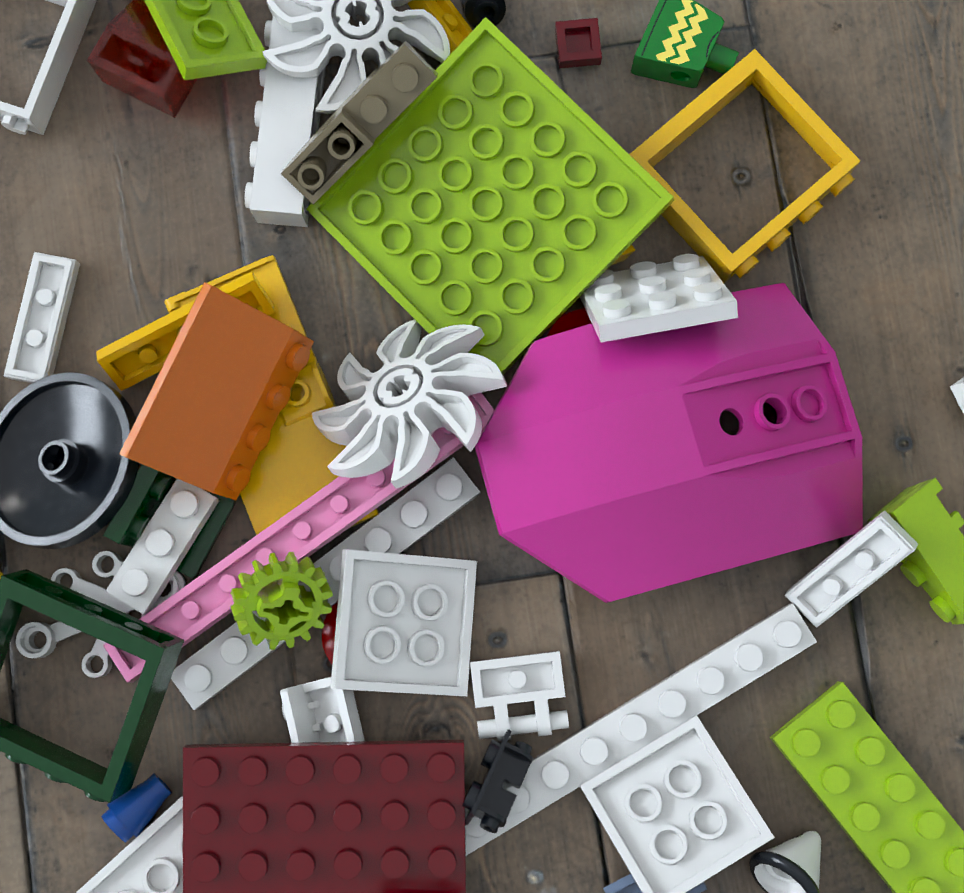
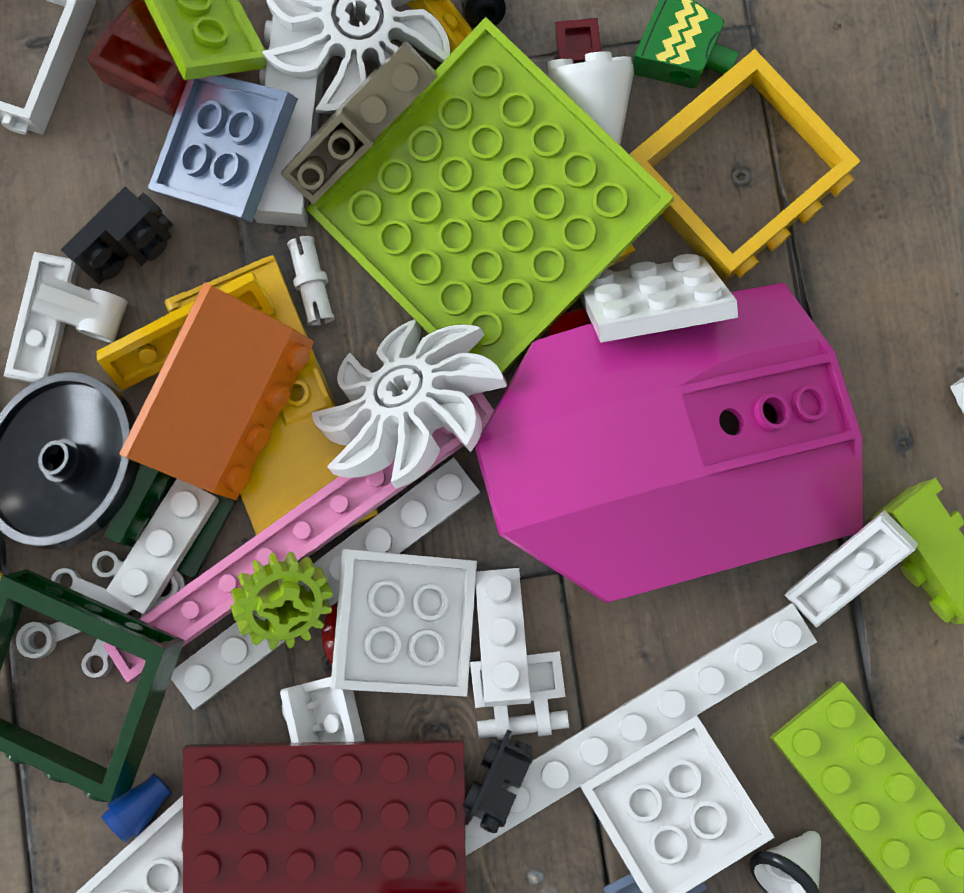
none -> white piece [31,274,128,343]
none -> black plate [61,186,173,285]
none -> sand blue plate [147,75,298,223]
none -> white pin [287,236,335,327]
none -> white plate [476,568,531,707]
none -> white cone [547,52,634,145]

